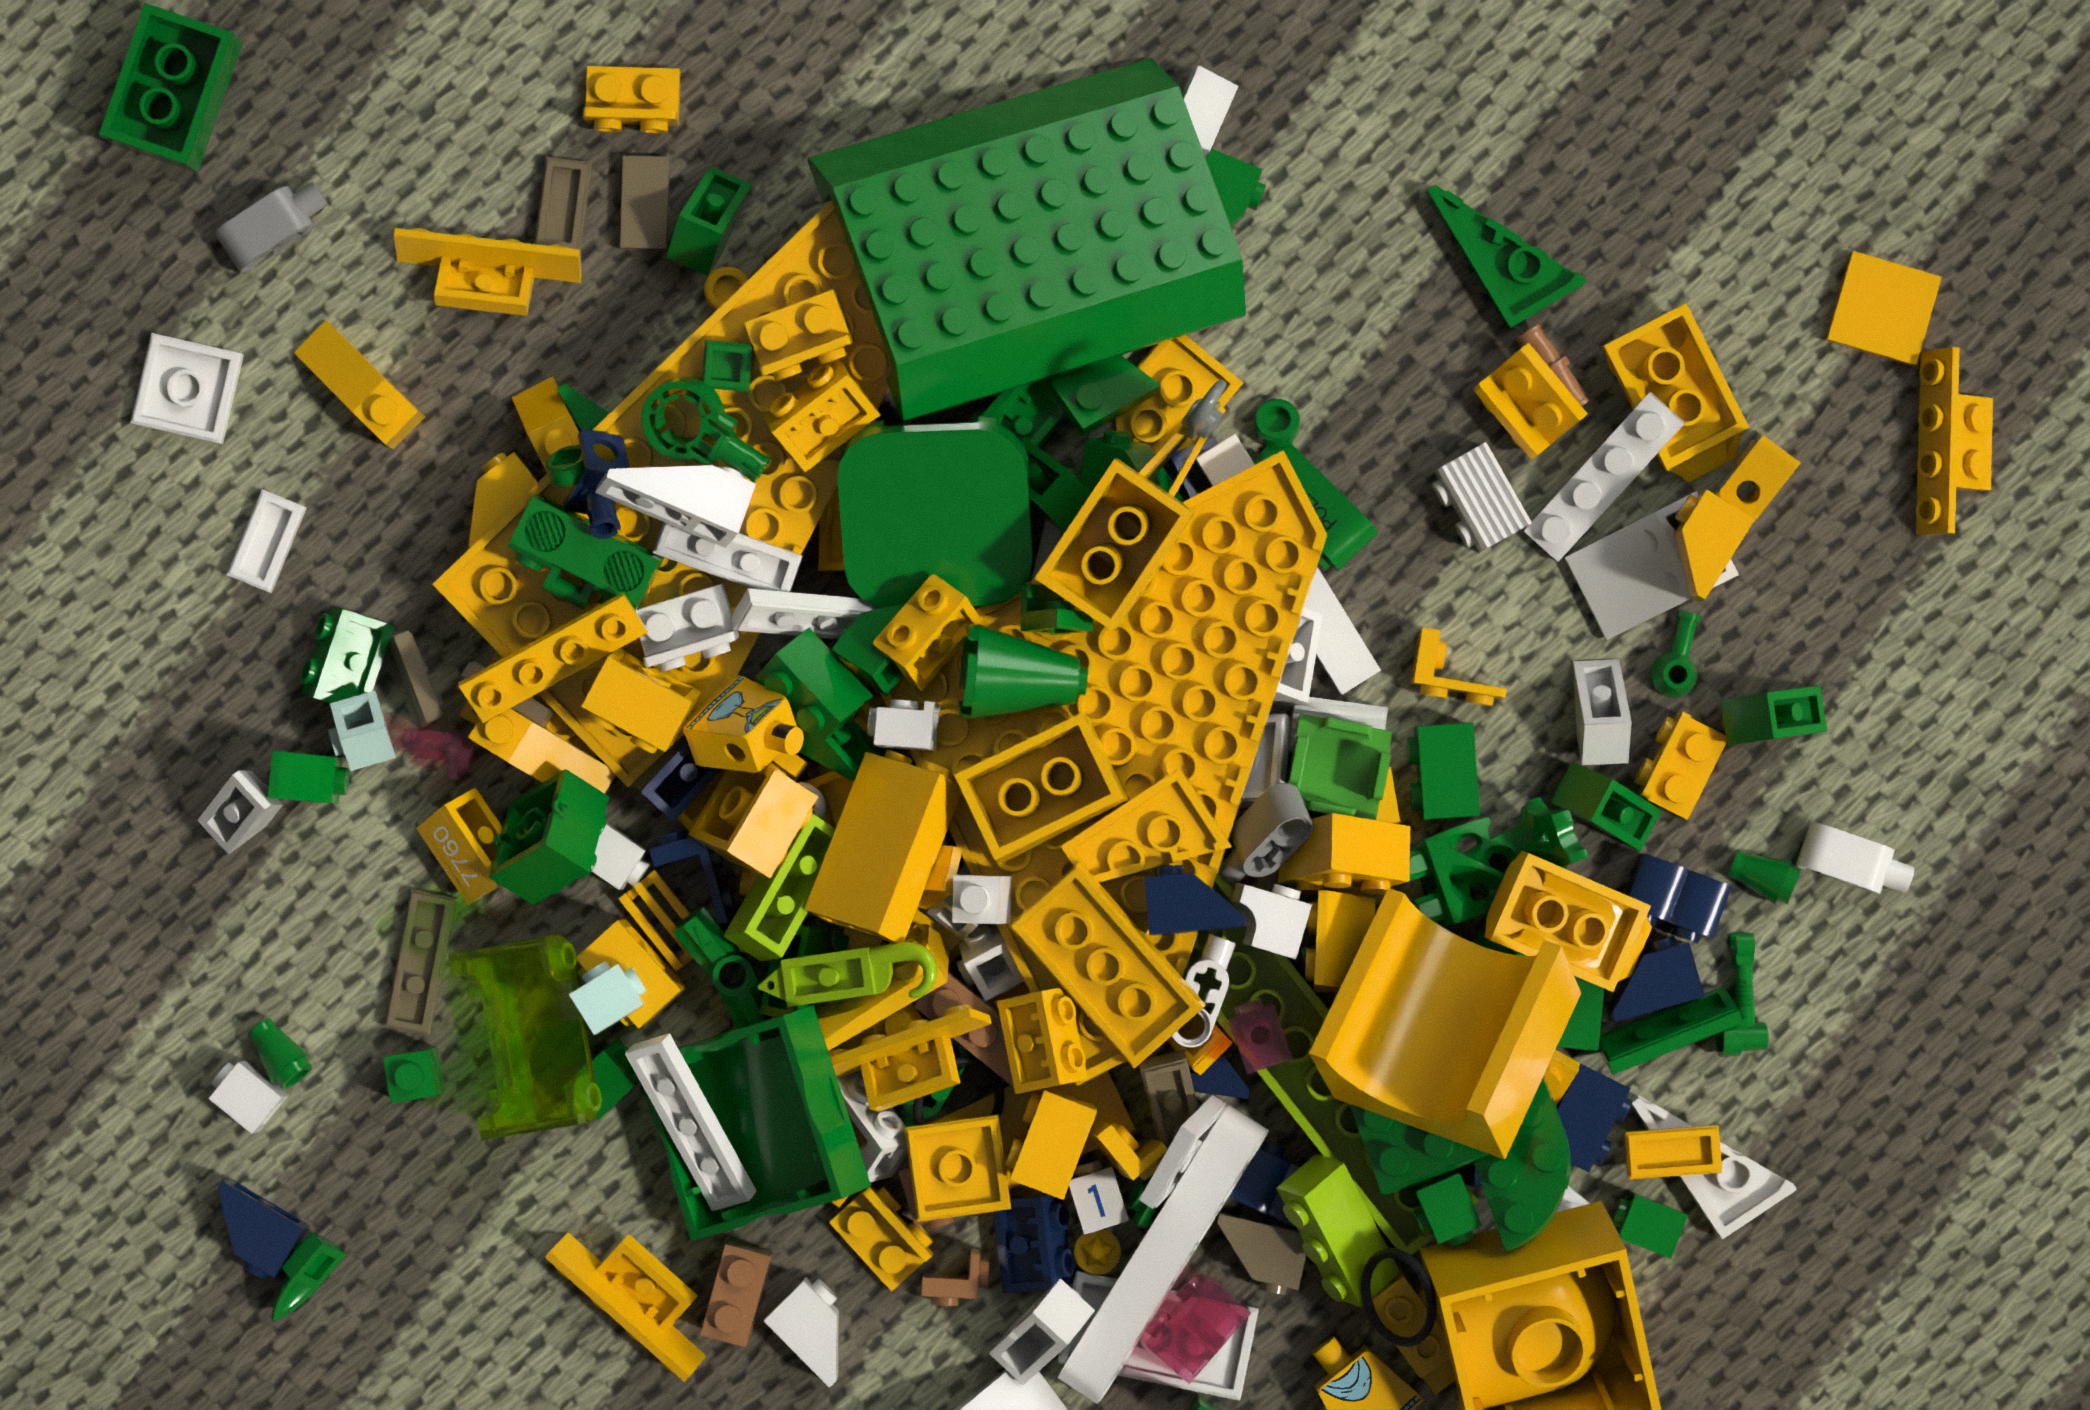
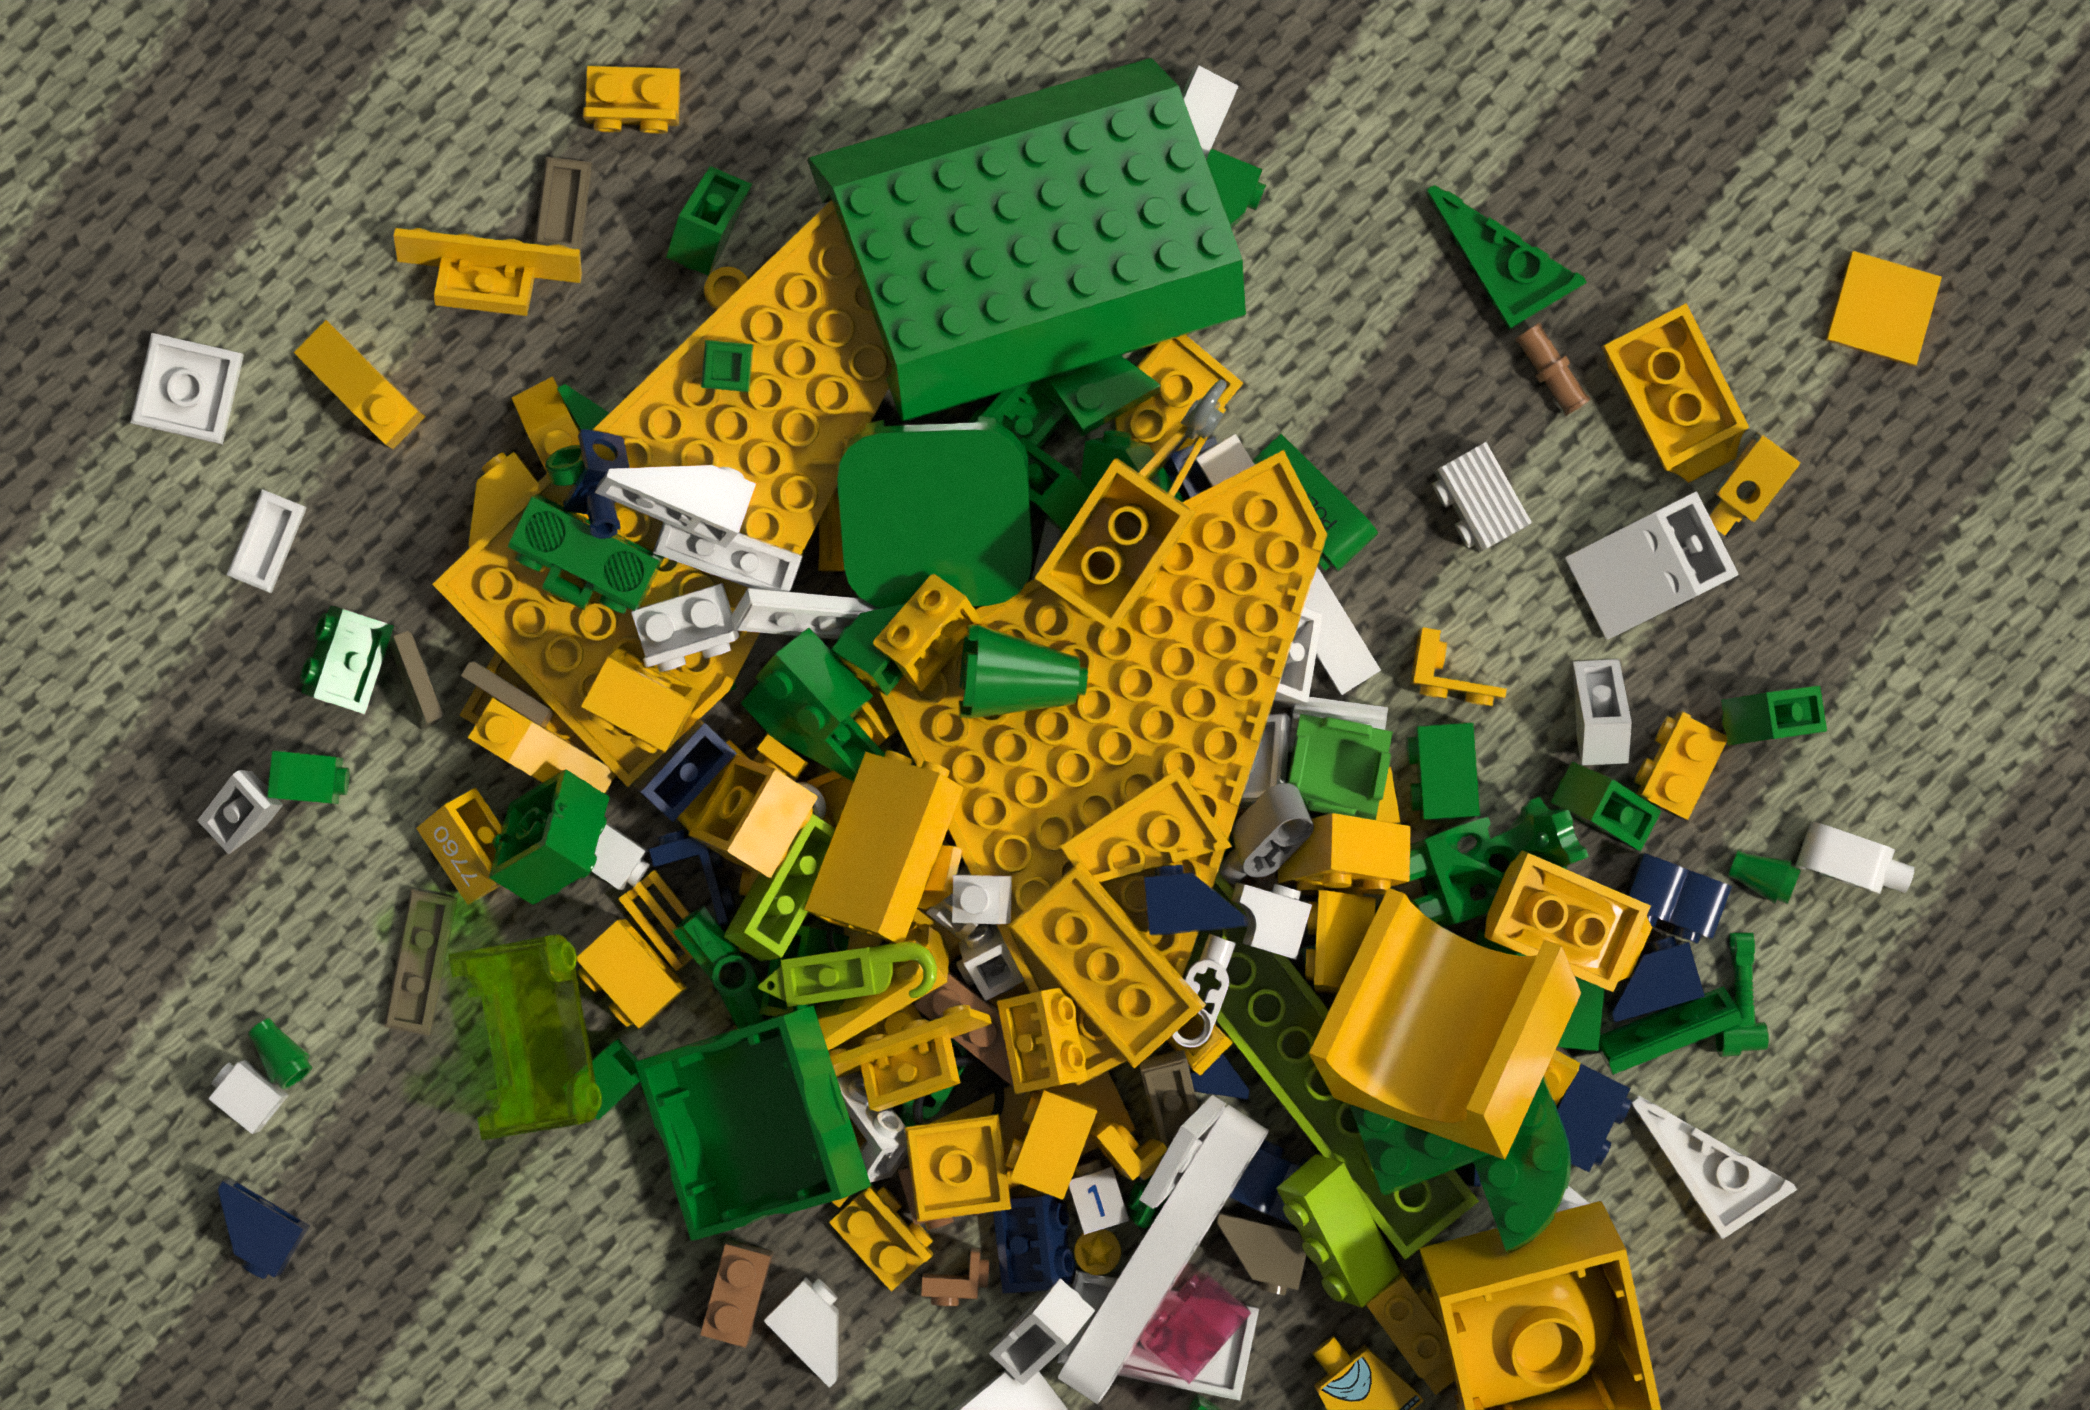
green brick [99,3,243,173] -> none
light grey piece [215,181,329,274] -> none
green plate [271,1232,347,1321] -> none
light aqua brick [328,691,396,771] -> none
green brick [383,1047,444,1103] -> none
clear pink bracket [402,729,473,780] -> none
yellow bracket [458,592,648,723] -> none
yellow bracket [545,1232,706,1382] -> none
light aqua brick [569,961,647,1035] -> none
dark tan tile [620,155,670,251] -> none
white plate [625,1033,757,1211] -> none
green pin [641,377,771,483] -> none
yellow torso [683,675,804,773] -> none
yellow bracket [744,289,854,382] -> none
yellow bracket [764,359,880,473] -> none
white brick [867,700,940,752] -> none
yellow brick [954,712,1129,863] -> none
green bracket [1020,584,1094,635] -> none
clear pink brick [1227,998,1293,1074] -> none
green tile [1253,399,1300,448] -> none
black tyre [1361,1248,1437,1347] -> none
green brick [1412,1170,1482,1247] -> none
yellow bracket [1474,342,1588,459] -> none
white plate [1524,392,1685,562] -> none
green brick [1611,1191,1688,1259] -> none
yellow tile [1623,1125,1722,1180] -> none
green bar [1650,610,1701,698] -> none
yellow slope [1675,489,1755,602] -> none
yellow bracket [1916,347,1993,536] -> none

